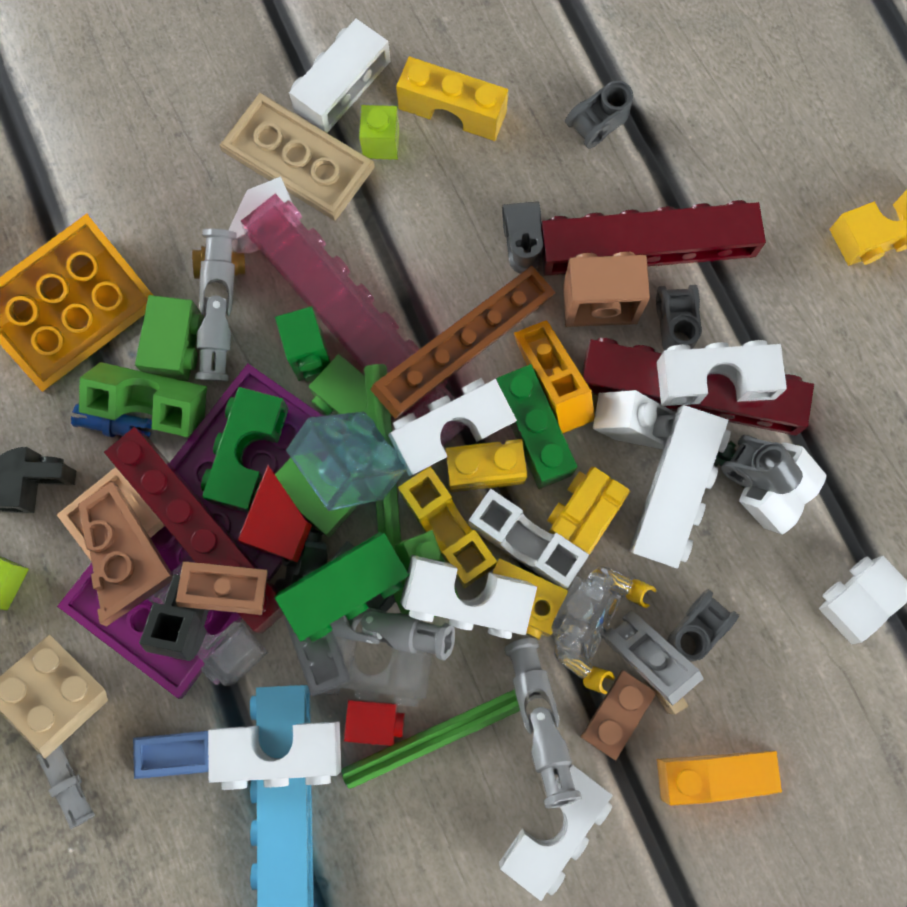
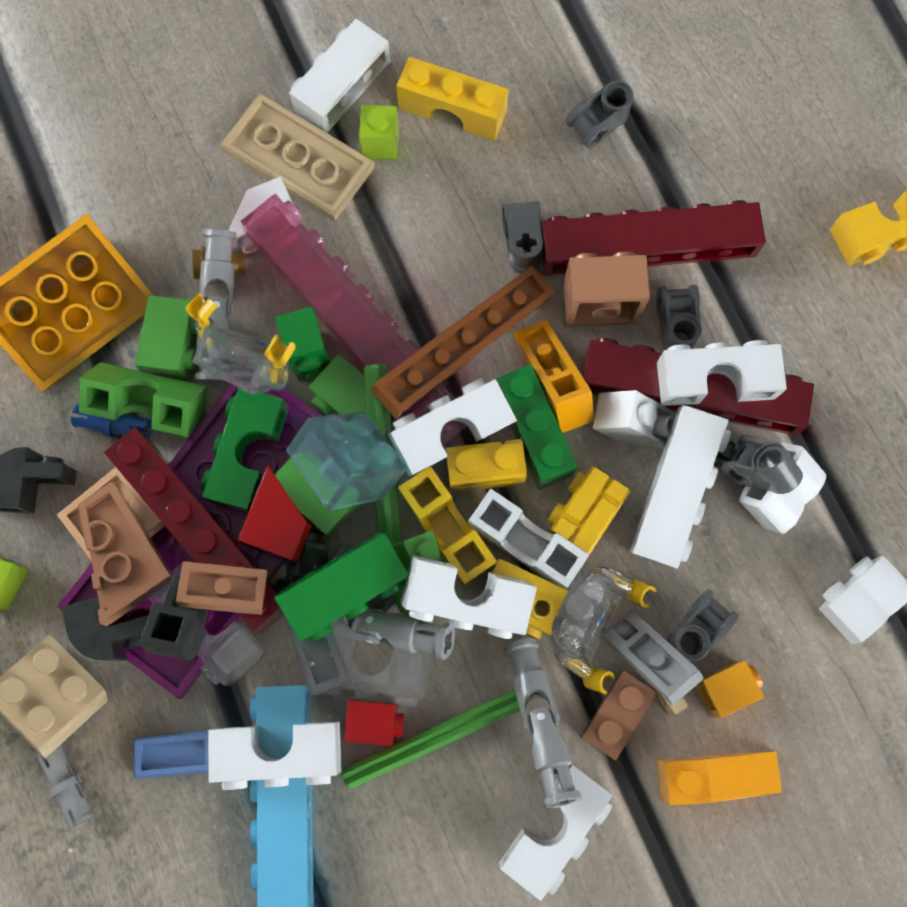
none -> pearl dark grey brick [62,597,148,661]
none -> clear torso [185,293,296,395]
none -> light orange brick [697,660,765,718]

